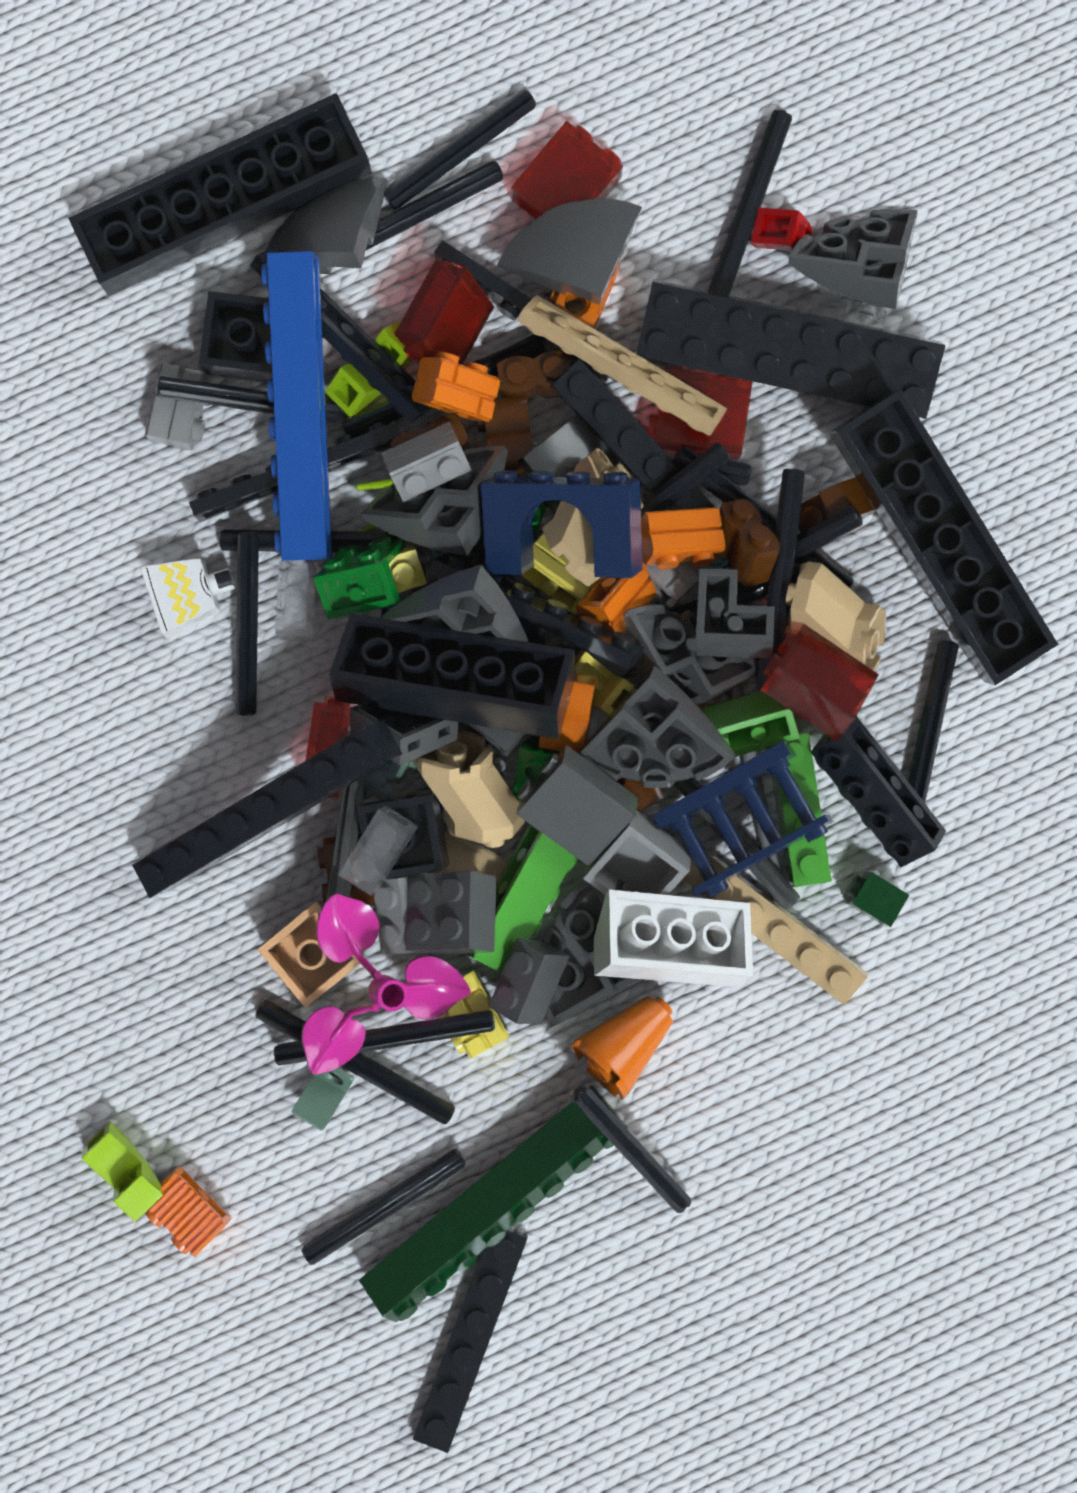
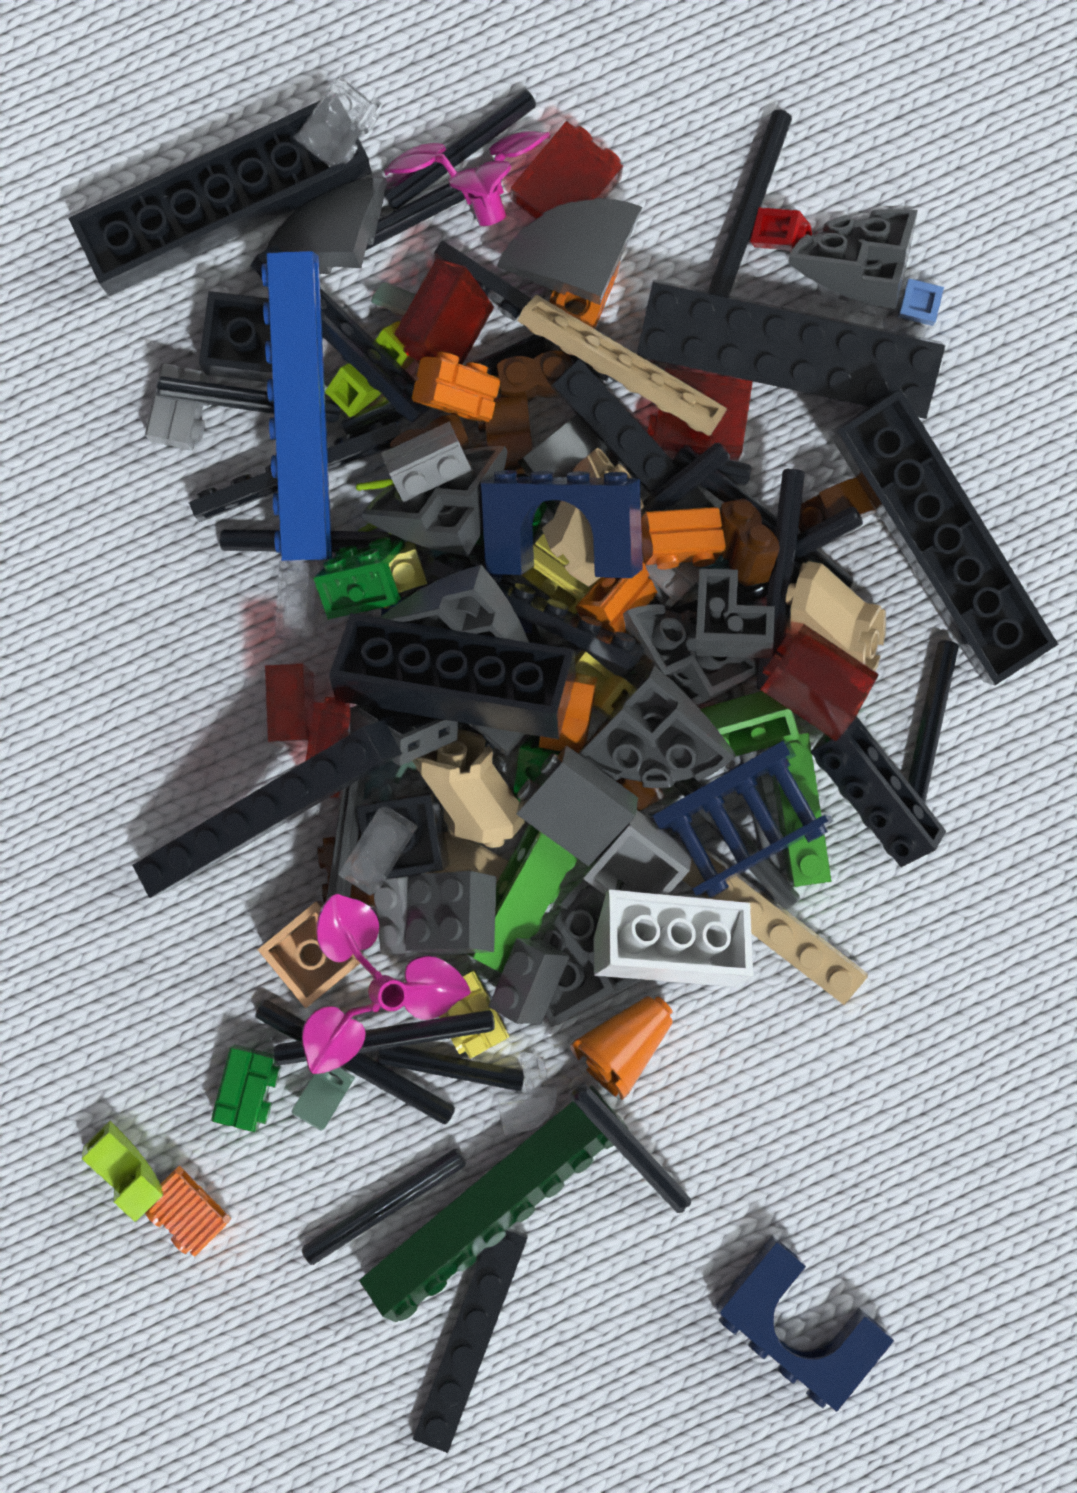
white torso [140,558,236,639] -> none
black axle [235,532,259,716] -> none
dark green brick [846,872,910,927] -> none
none -> green brick [211,1044,281,1132]
none -> clear red brick [265,663,317,748]
none -> clear bracket [295,76,381,167]
none -> sand green bracket [371,267,436,320]
none -> black axle [378,1046,525,1091]
none -> dark pink plant [384,131,551,226]
none -> clear brick [497,1049,557,1135]
none -> dark blue arch [716,1235,895,1412]
none -> medium blue plate [898,279,944,326]

